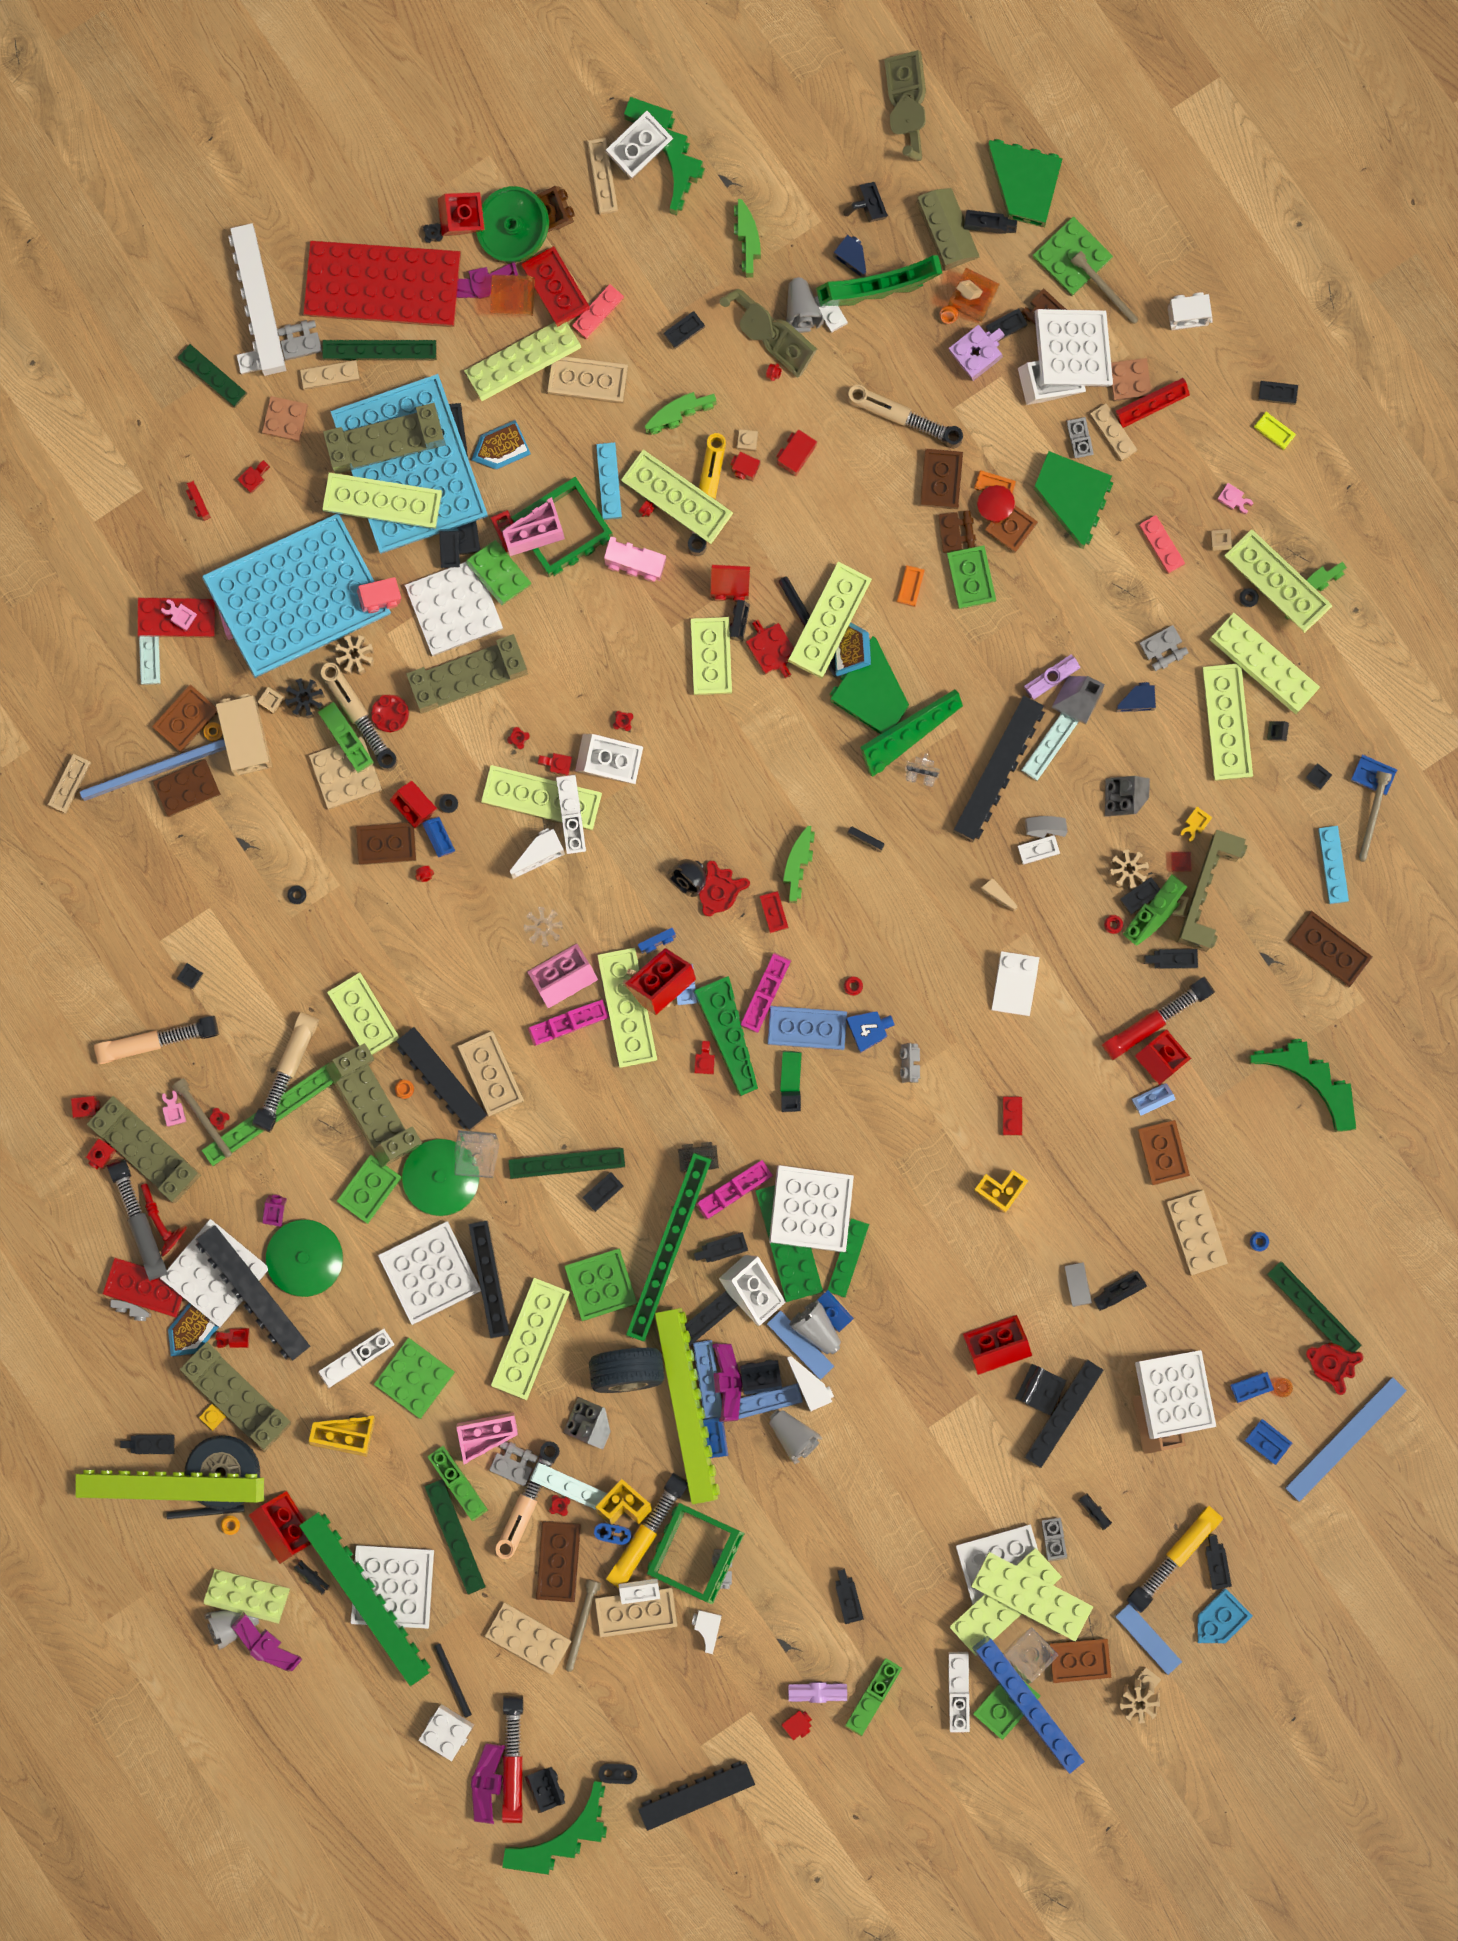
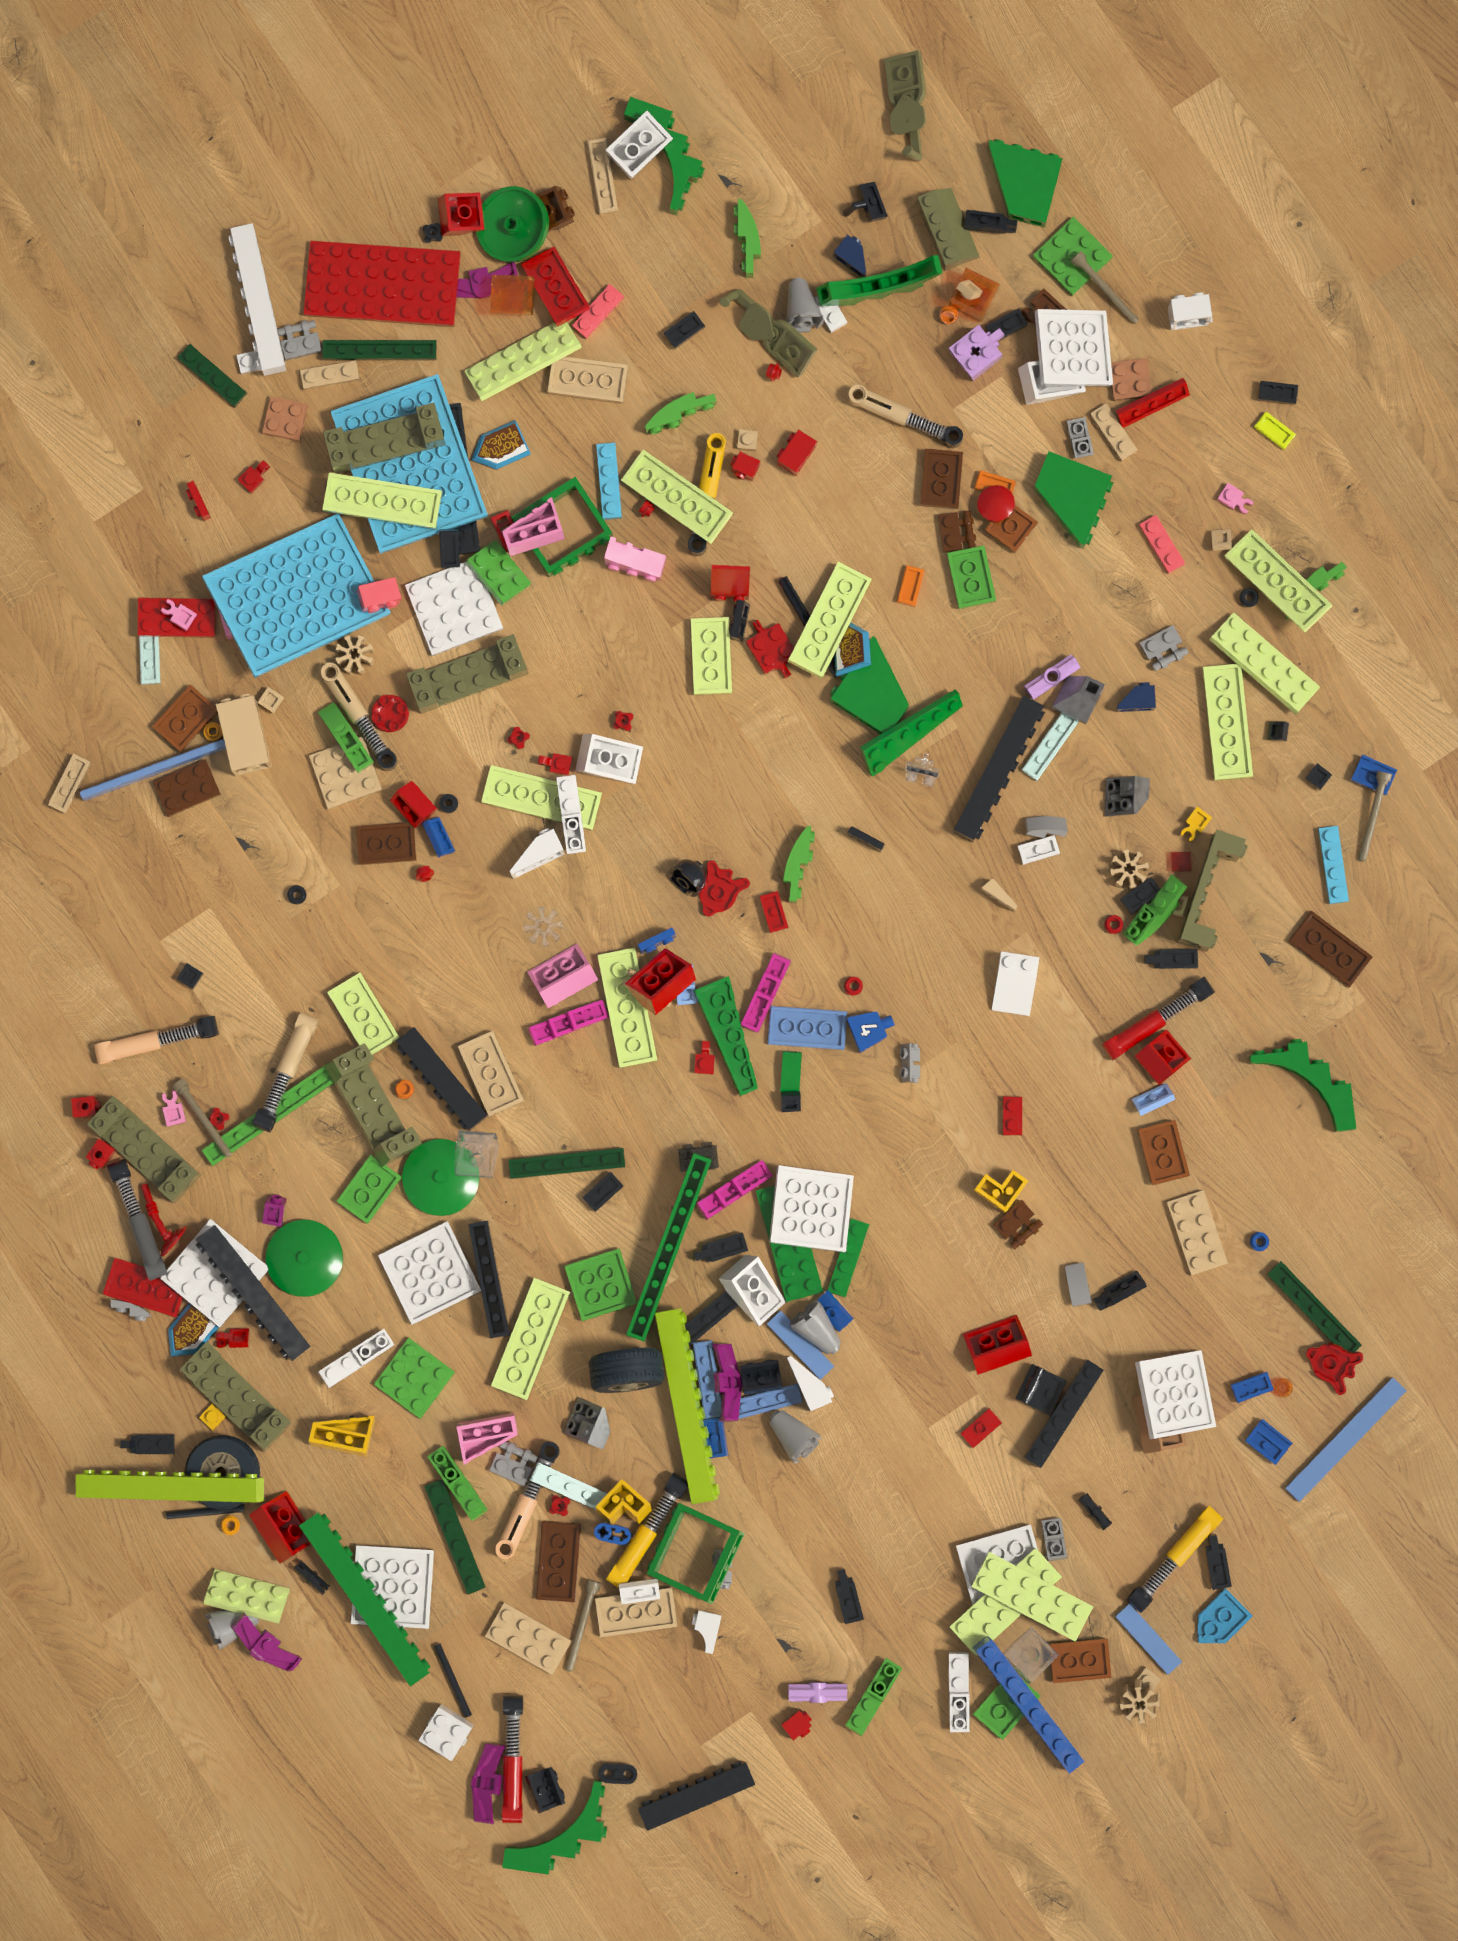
black gear [285,678,325,719] -> none
none -> red plate [961,1408,1002,1448]
none -> reddish brown plate [993,1200,1044,1250]

